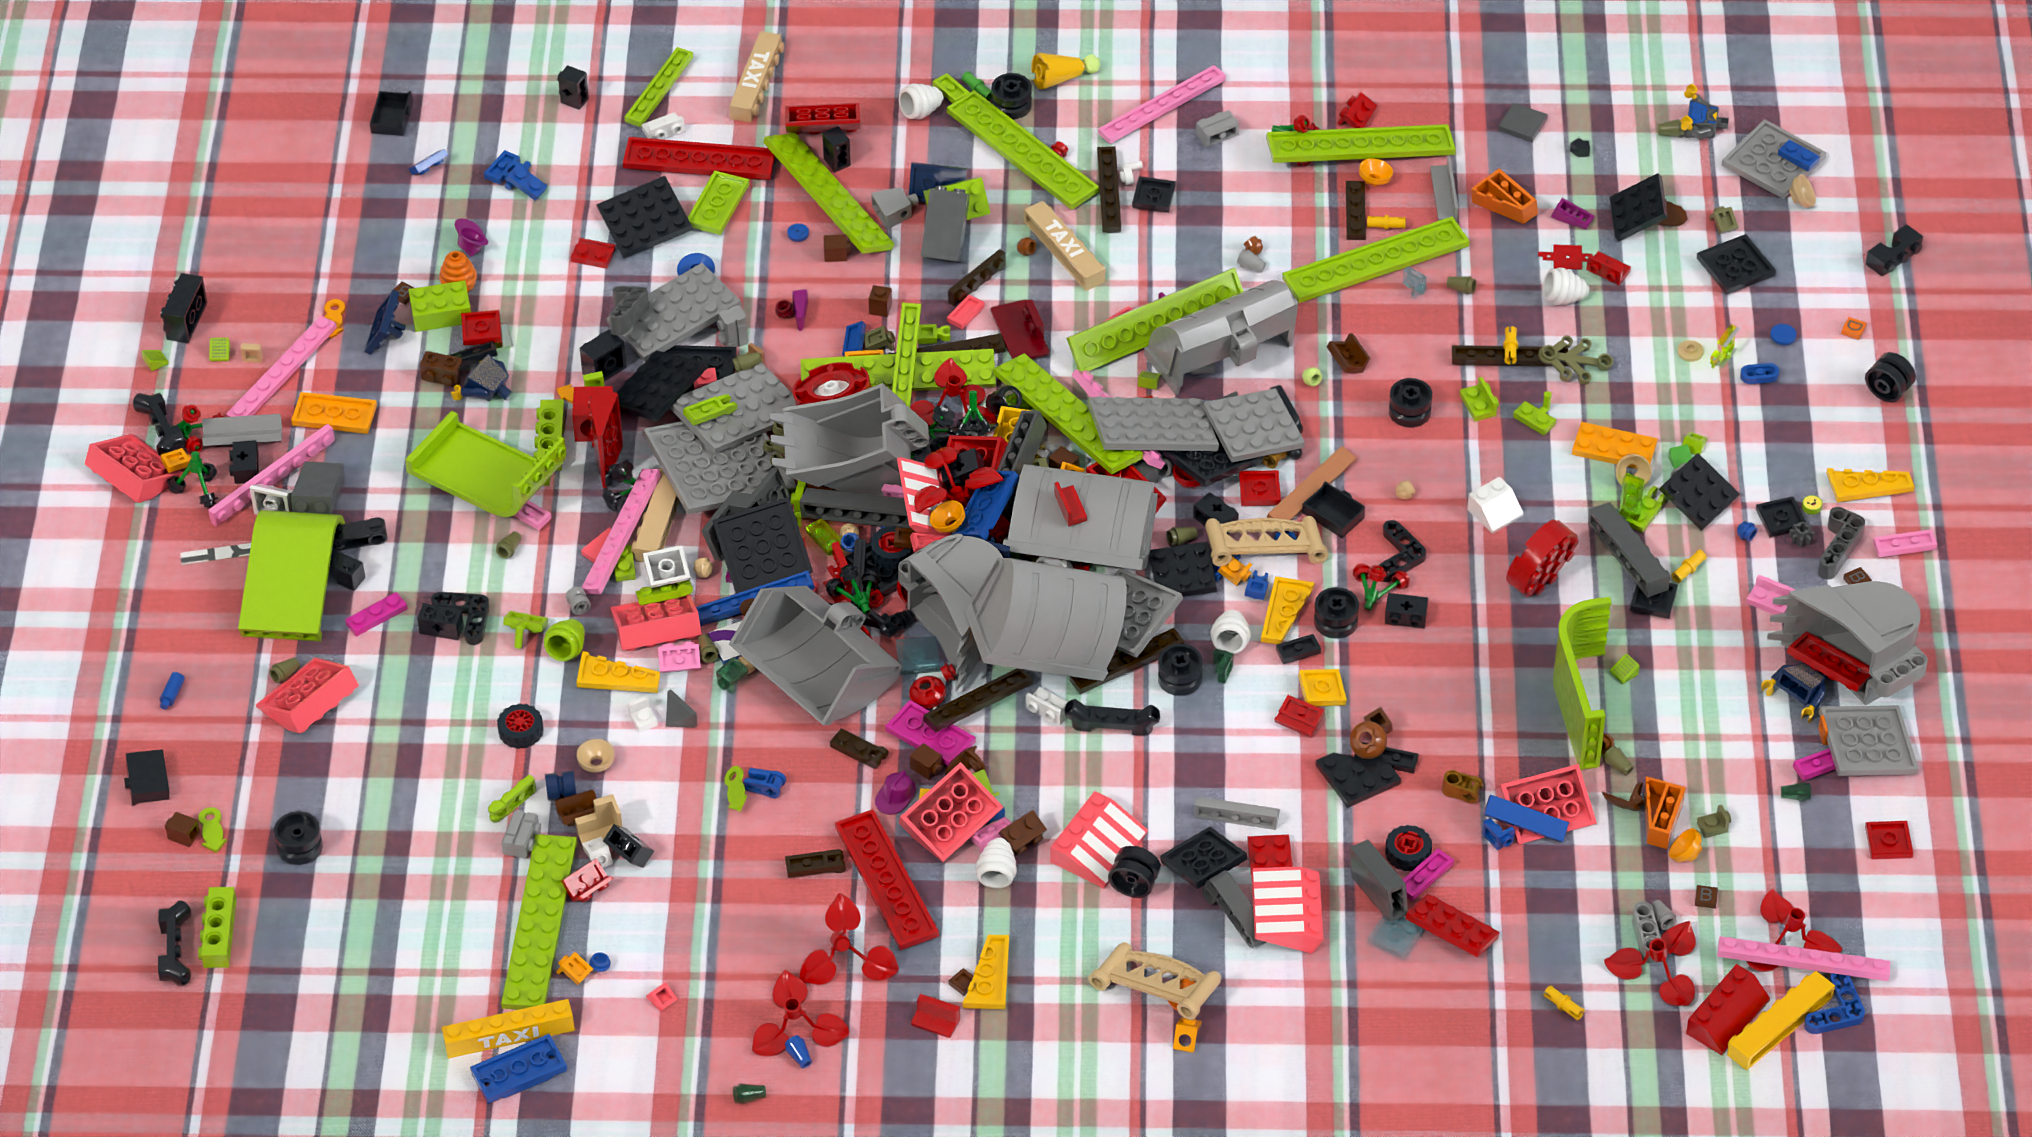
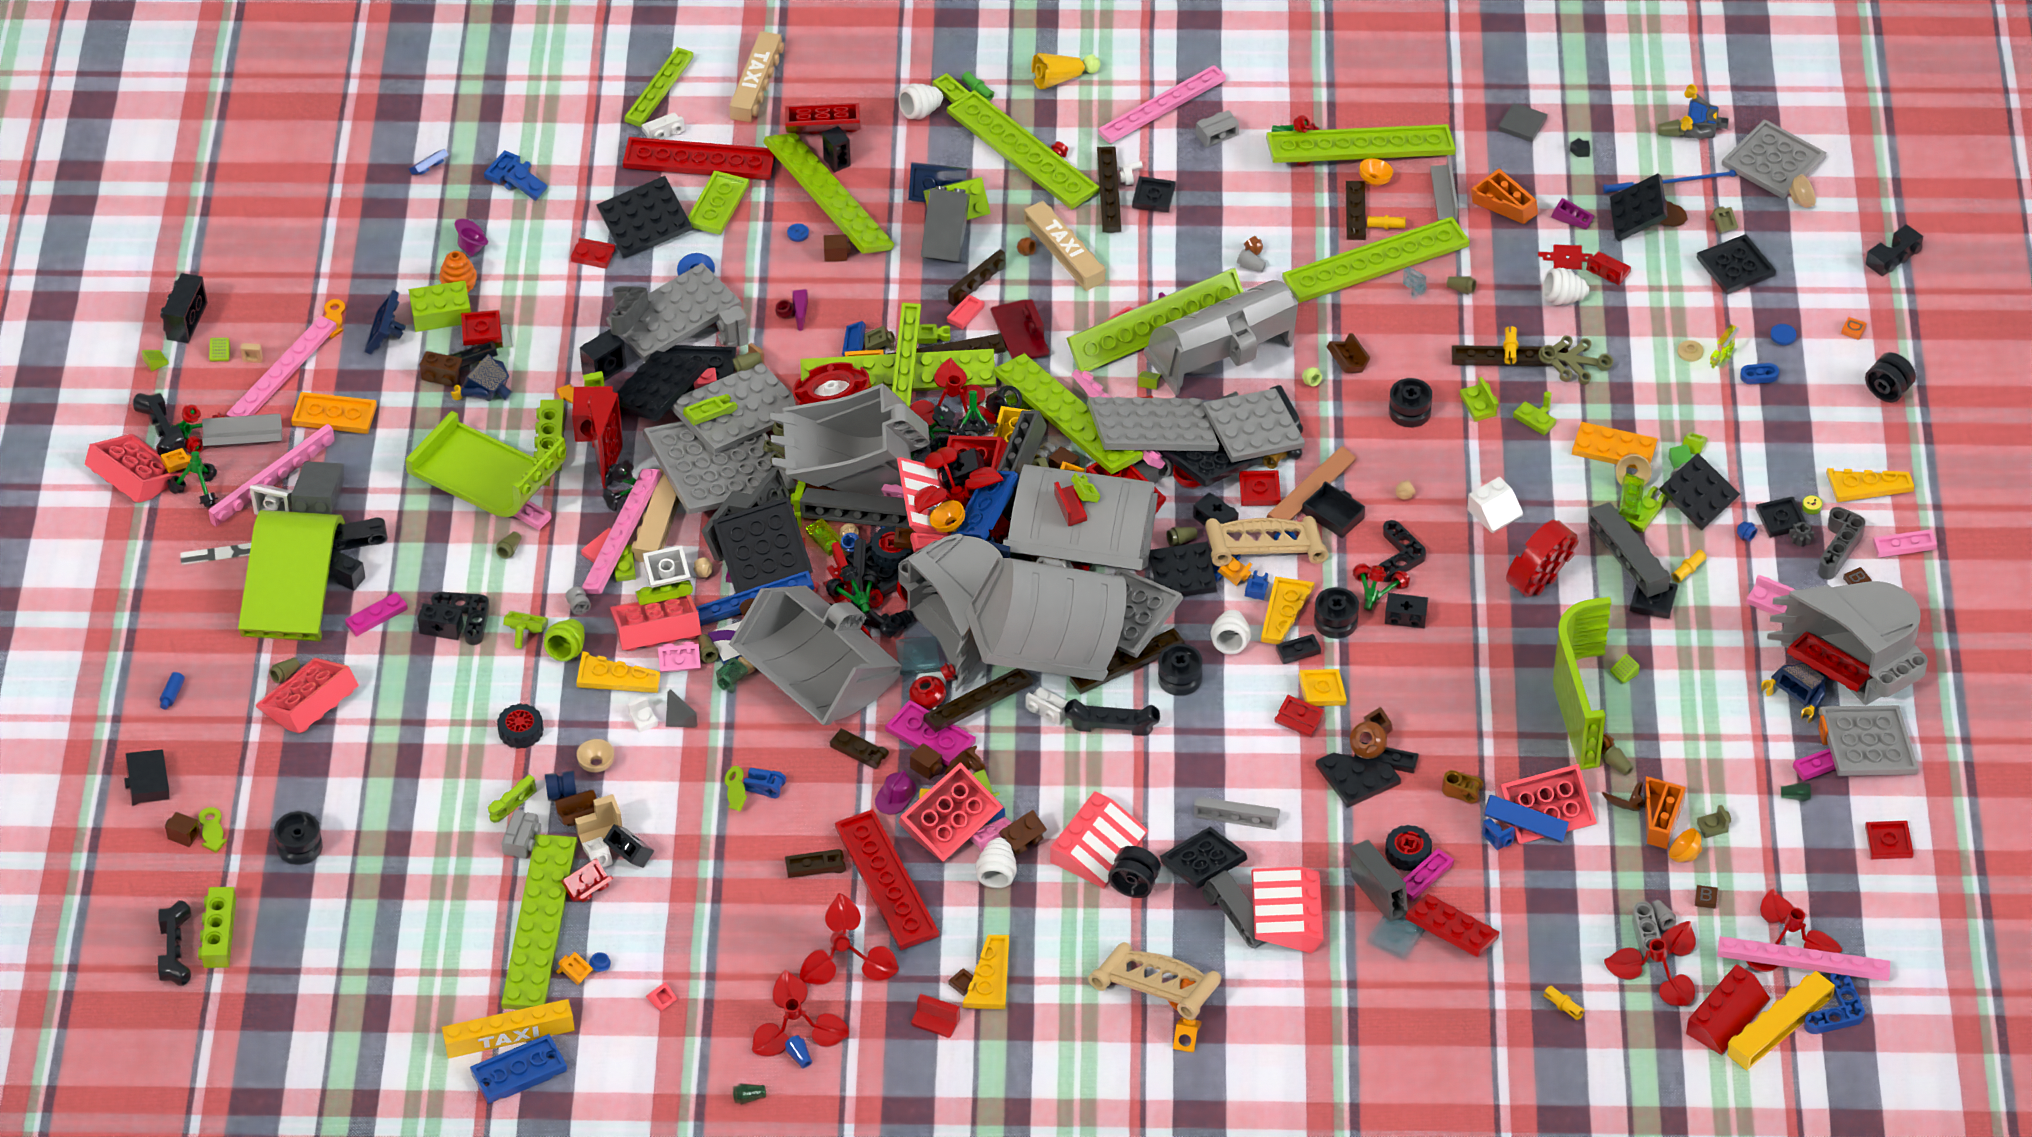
black brick [229,440,259,484] -> none
black container [370,91,413,136] -> none
reddish brown tile [393,281,414,305] -> none
black brick [557,65,589,110] -> none
reddish brown brick [868,285,892,317] -> none
light grey torso [871,188,919,229] -> none
black wheel [991,73,1032,120] -> none
clear green bracket [1213,648,1234,684] -> none
red plate [1247,834,1293,873] -> none
red bracket [1337,92,1378,128] -> none
blue plate [1778,140,1820,172] -> none
none -> lime plate [1071,473,1101,503]
none -> blue piece [1603,169,1736,194]

